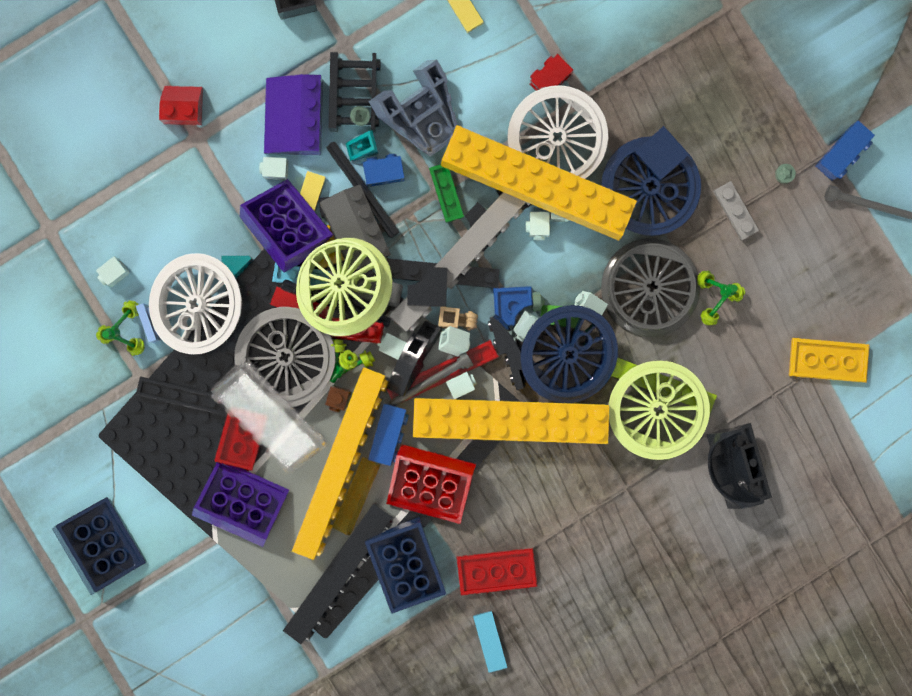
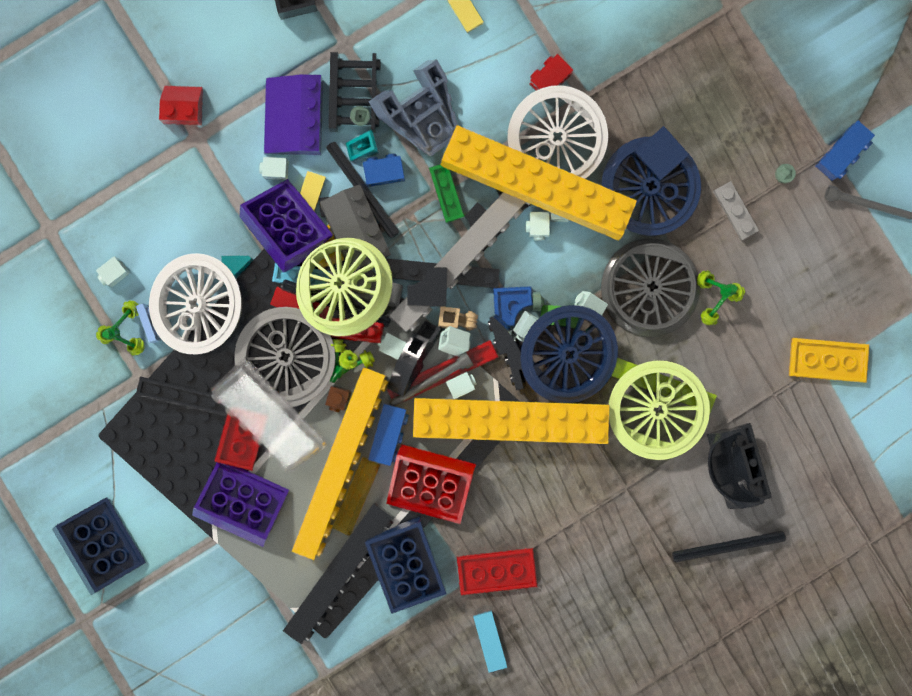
none -> black axle [672,531,786,562]

